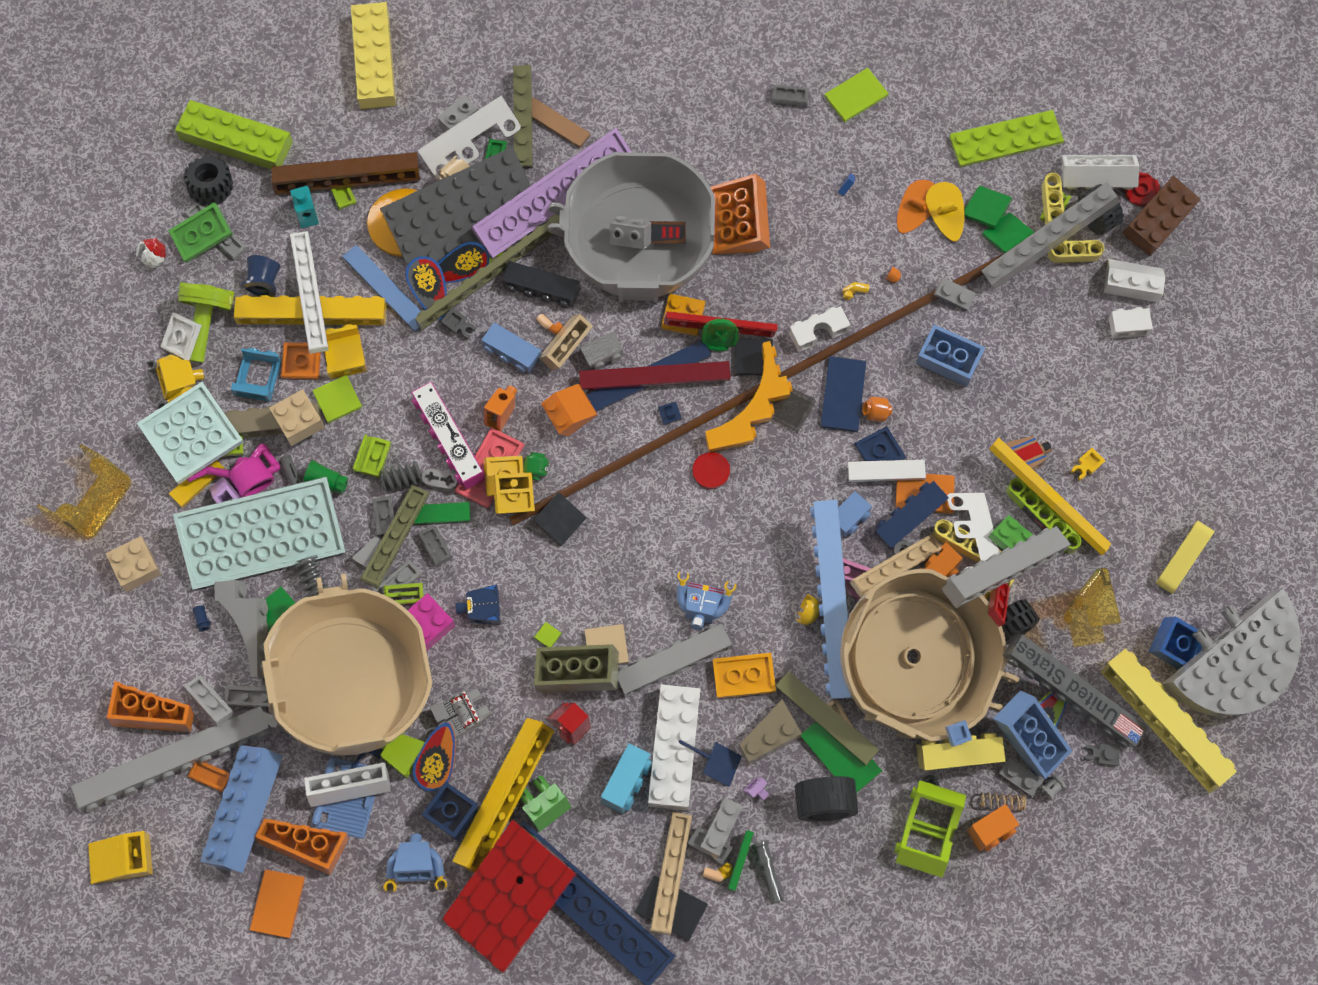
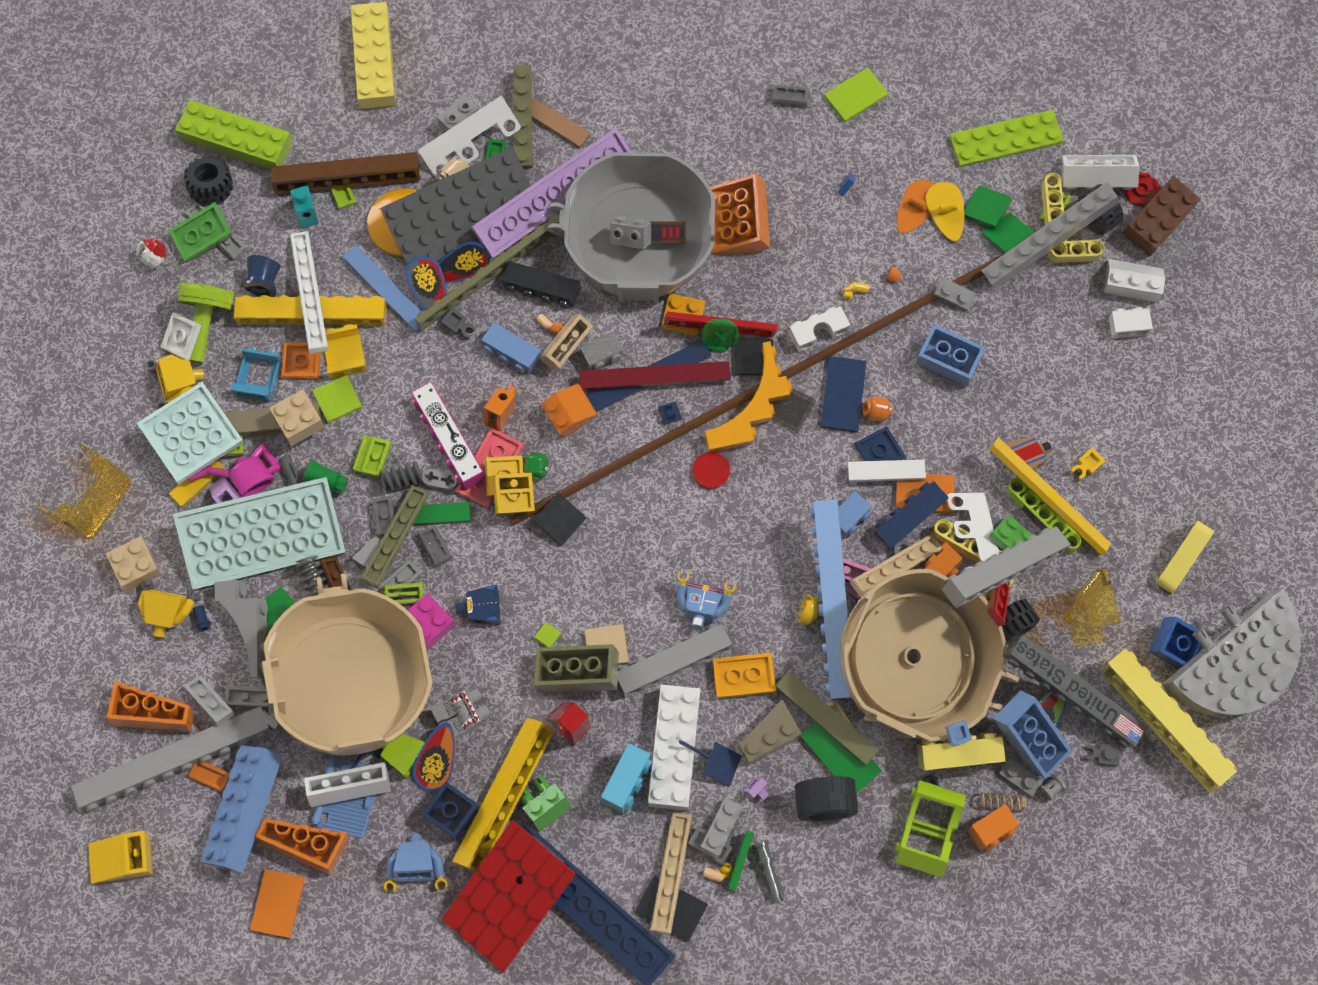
none -> yellow torso [137,581,201,637]
none -> reddish brown slope [317,556,351,591]

